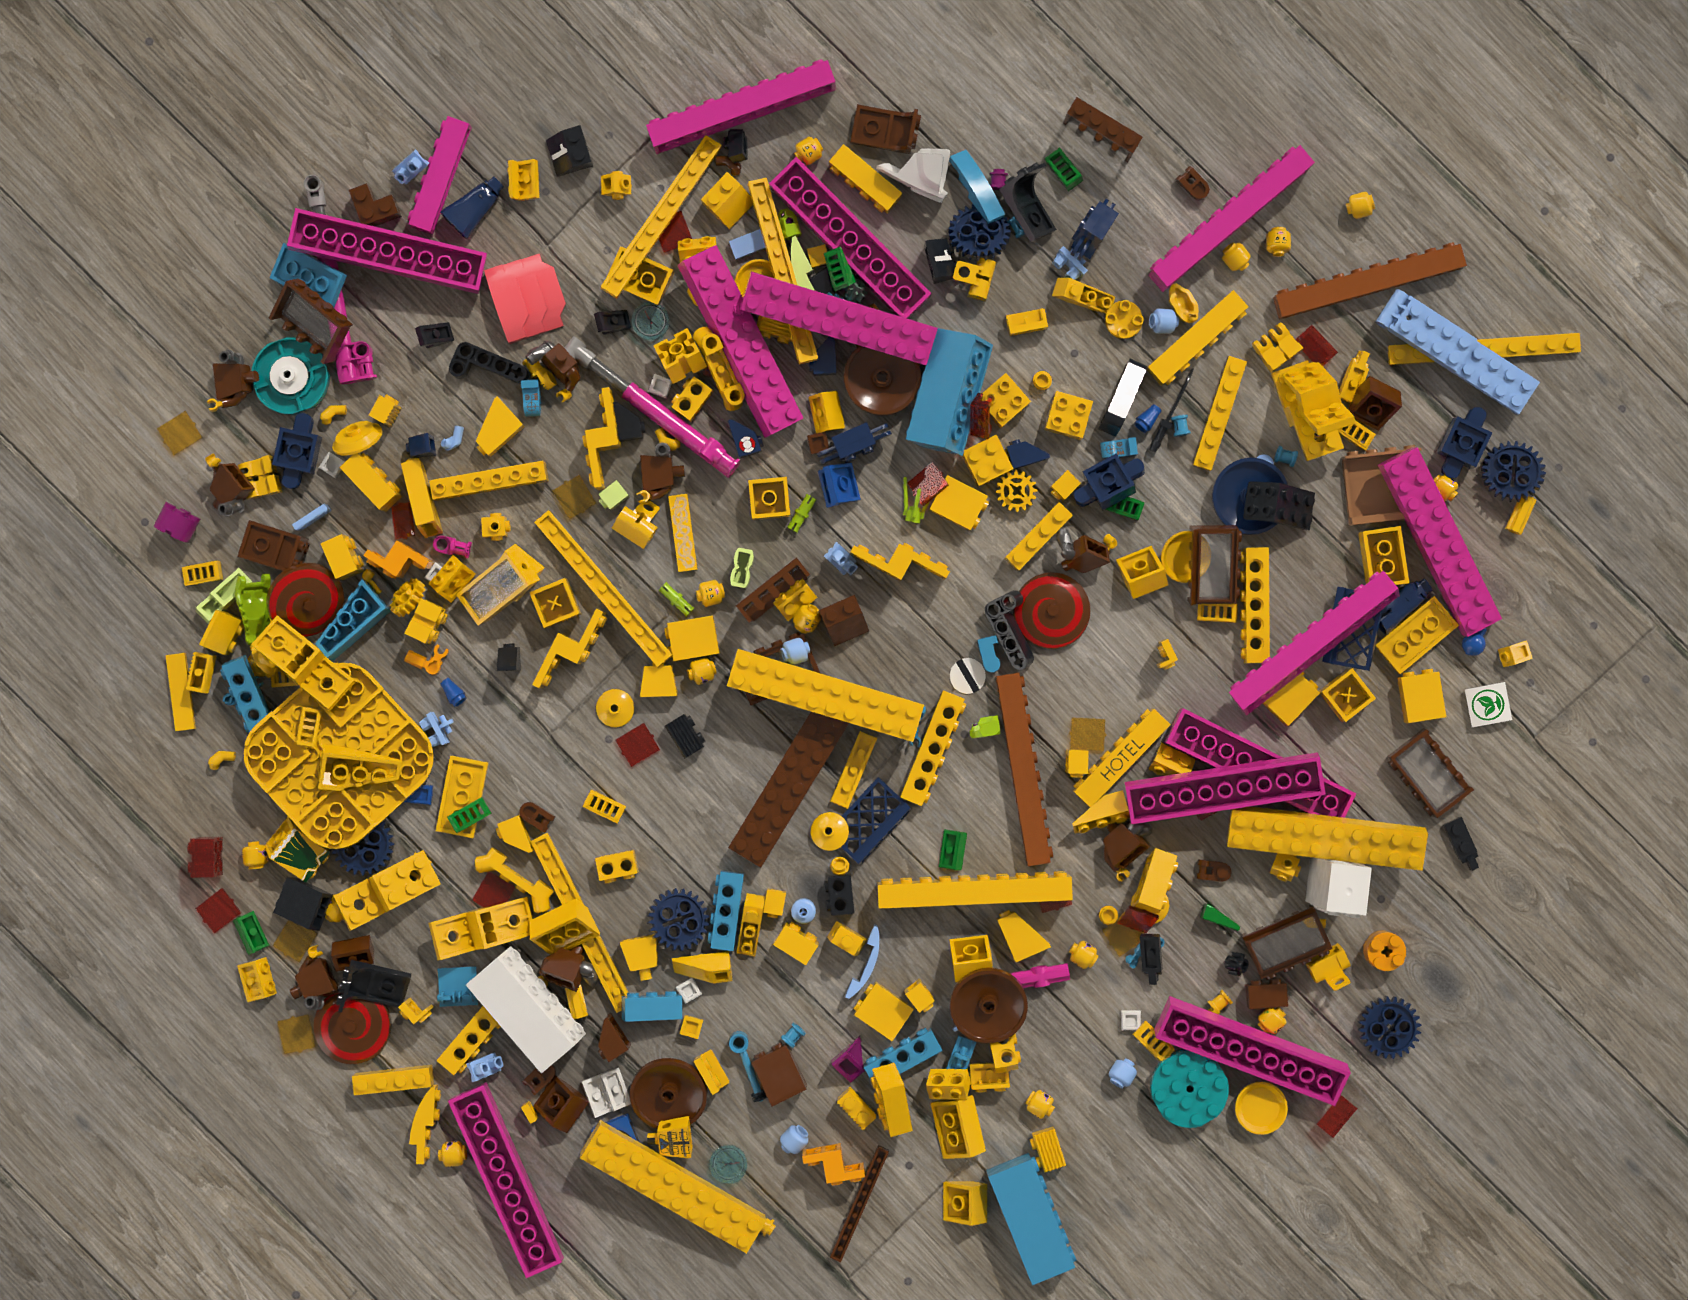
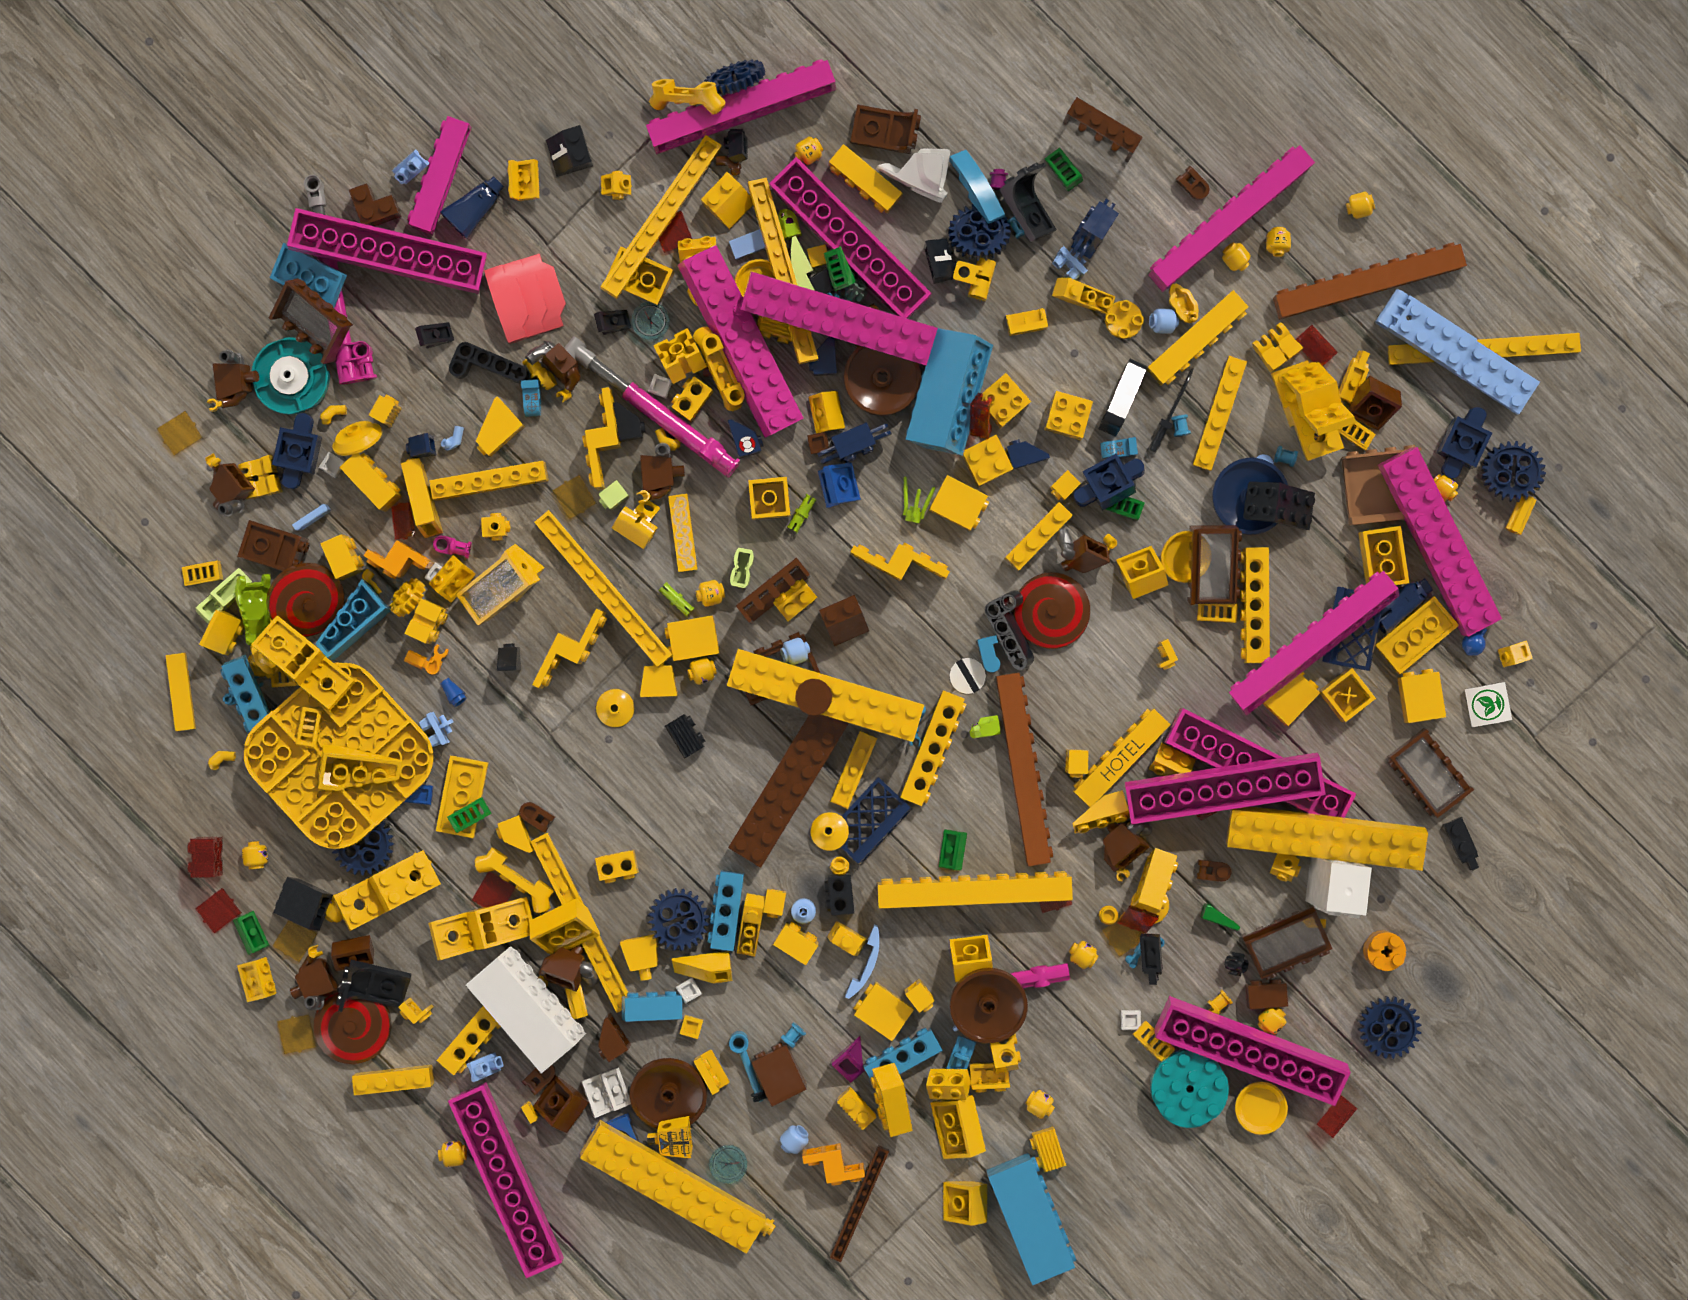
magenta brick [154,502,201,543] -> none
yellow brick [185,652,217,693] -> none
slope [265,816,330,883] -> none
yellow slope [409,1084,441,1164] -> none
dark azure hinge [437,966,478,1007] -> none
yellow brick [529,578,581,628] -> none
yellow slope [582,789,626,824] -> none
clear red piece [616,723,660,767] -> none
yellow head [793,604,821,634] -> none
light blue hips [824,542,858,575] -> none
clear red piece [907,461,949,506] -> none
yellow gear [995,470,1038,512] -> none
yellow slope [996,910,1051,962] -> none
yellow plate [1033,371,1052,390] -> none
clear yellow piece [1069,718,1106,751] -> none
light blue head [1108,1058,1137,1089] -> none
blue cone [1134,404,1161,433] -> none
yellow piece [1306,943,1351,991] -> none
none -> yellow plate [649,79,725,115]
none -> dark blue gear [704,59,766,96]
none -> reddish brown sticker [795,679,832,715]

